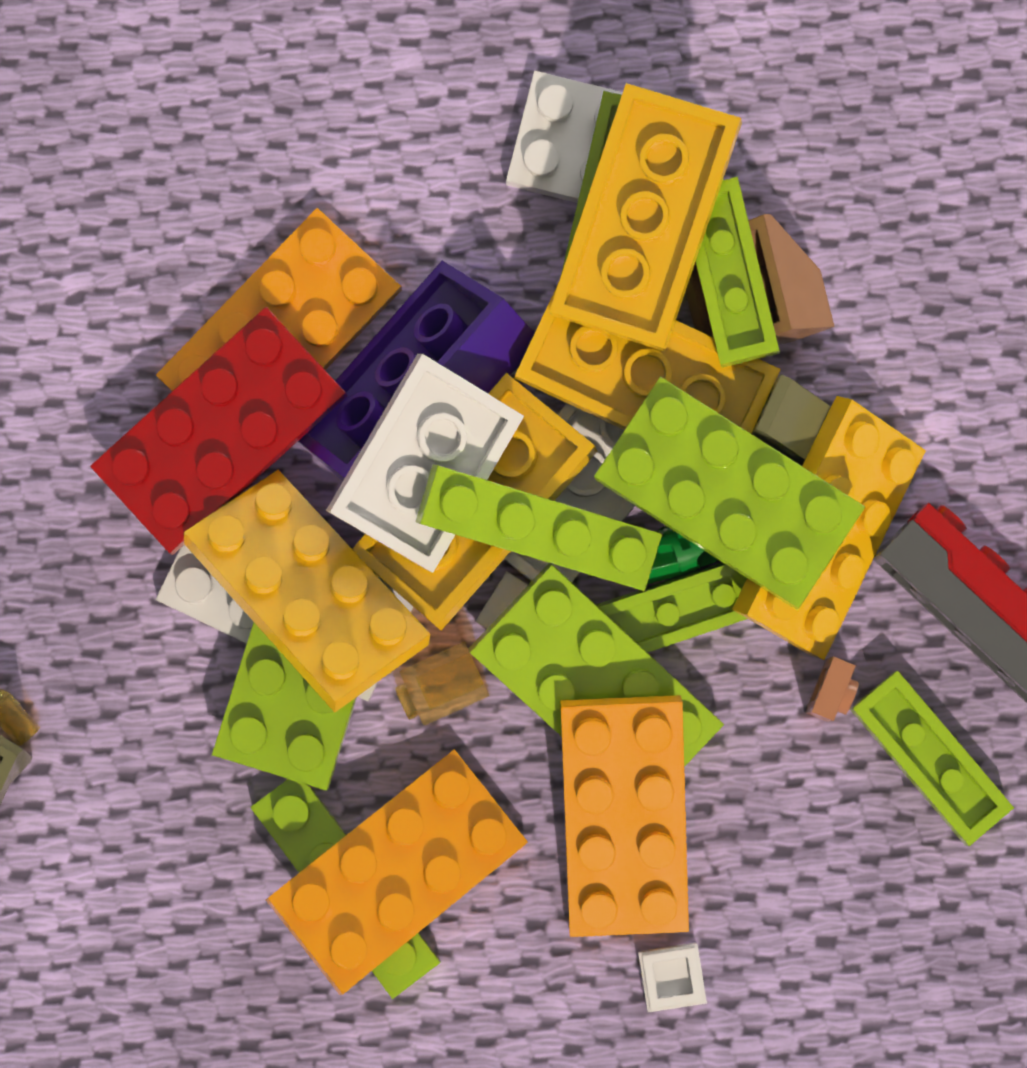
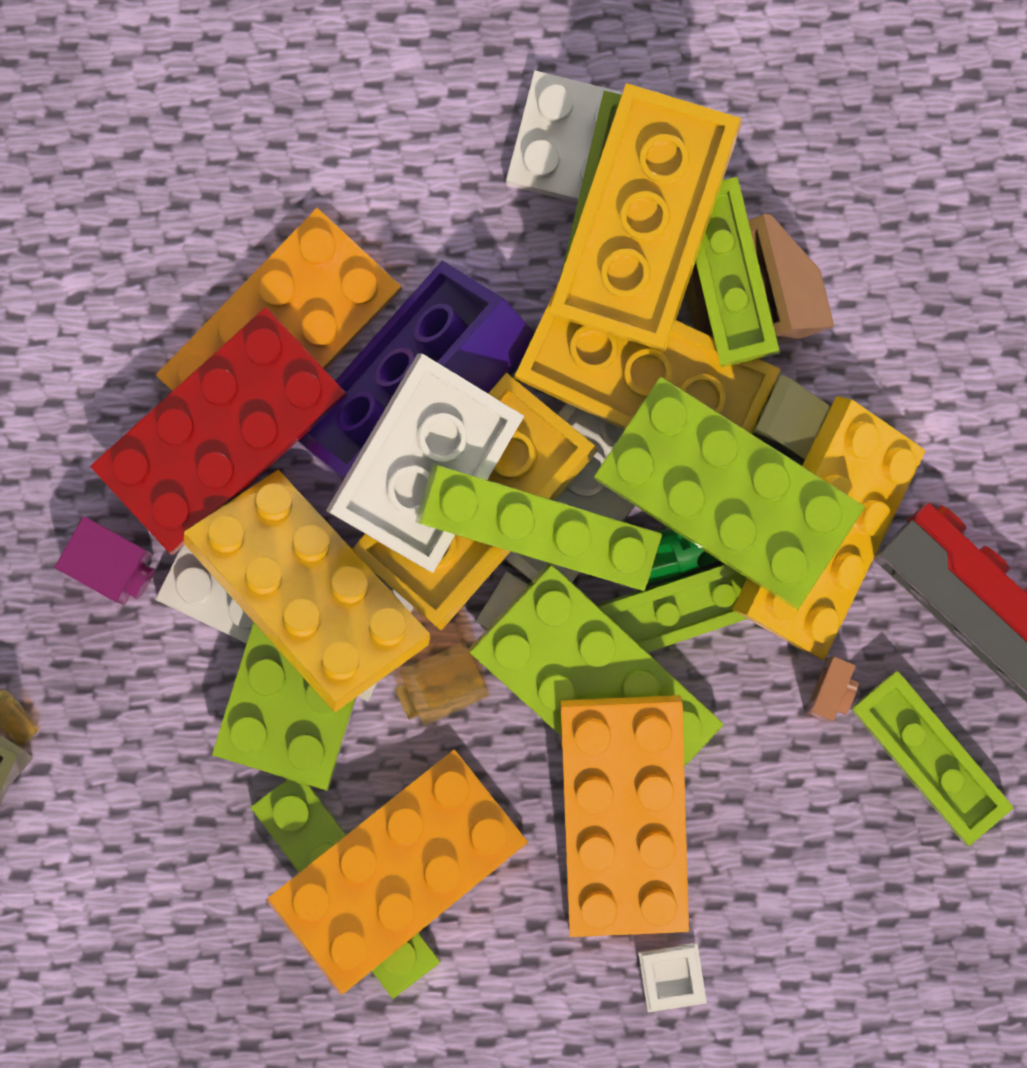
none -> magenta brick [54,516,155,605]

